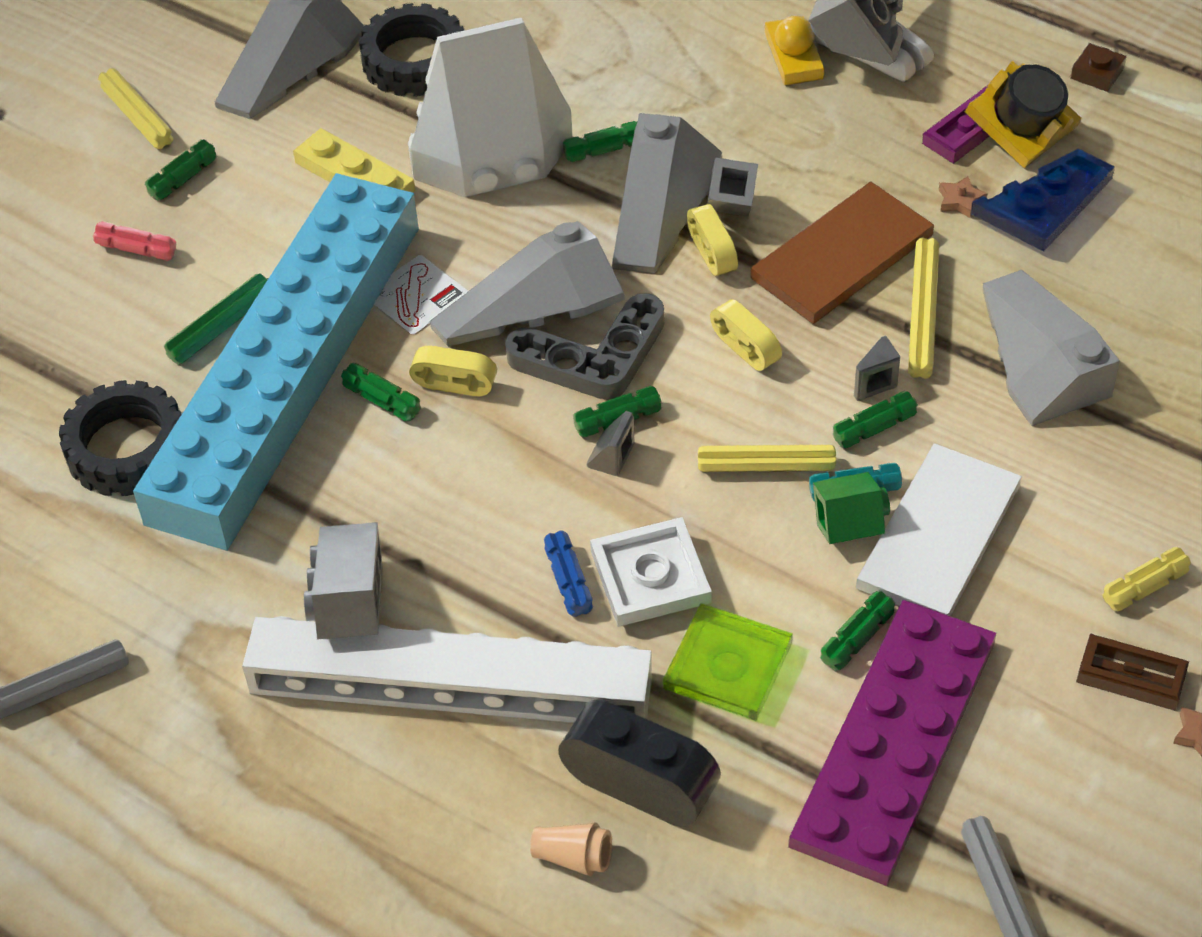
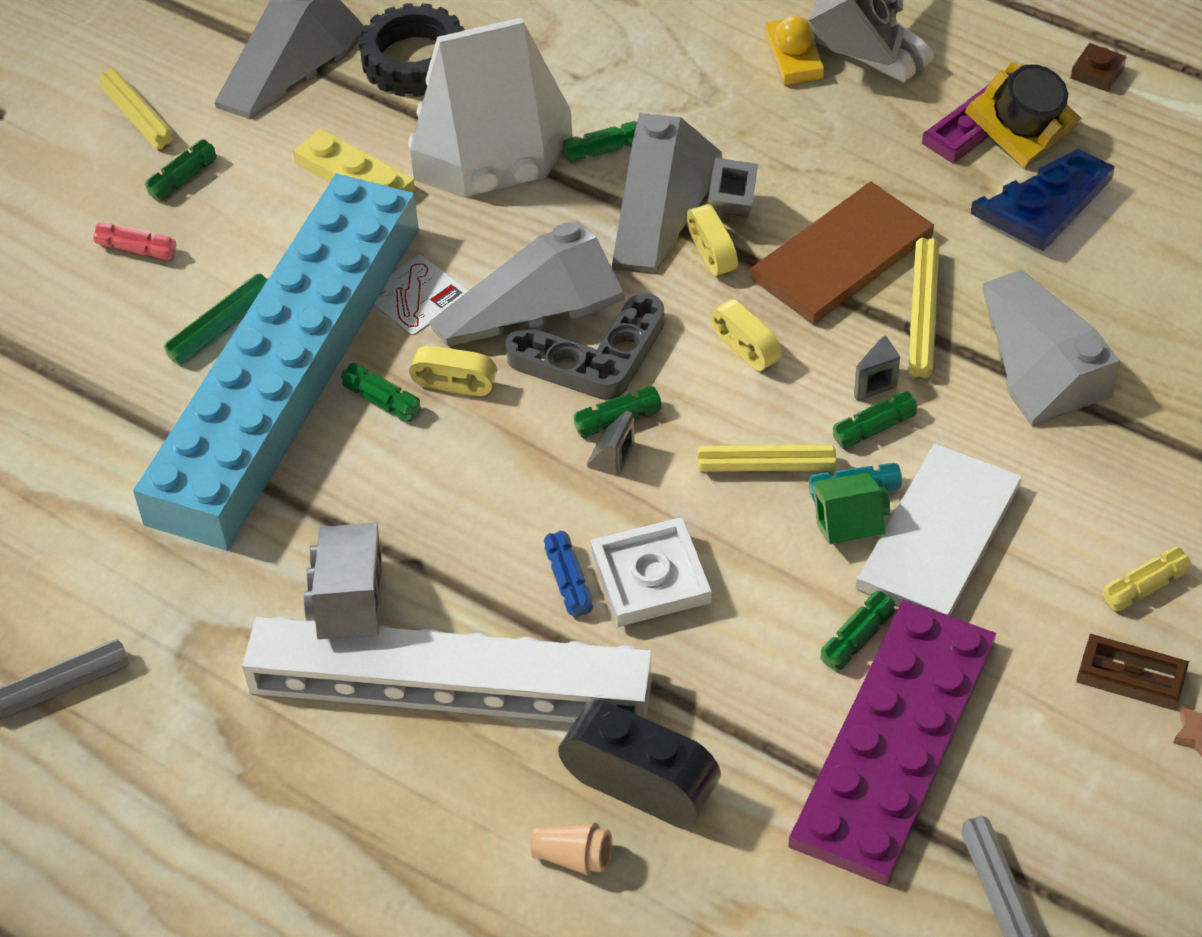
black tyre [59,380,182,496] -> none
clear neon green tile [663,603,793,721] -> none
nougat piece [939,176,988,218] -> none

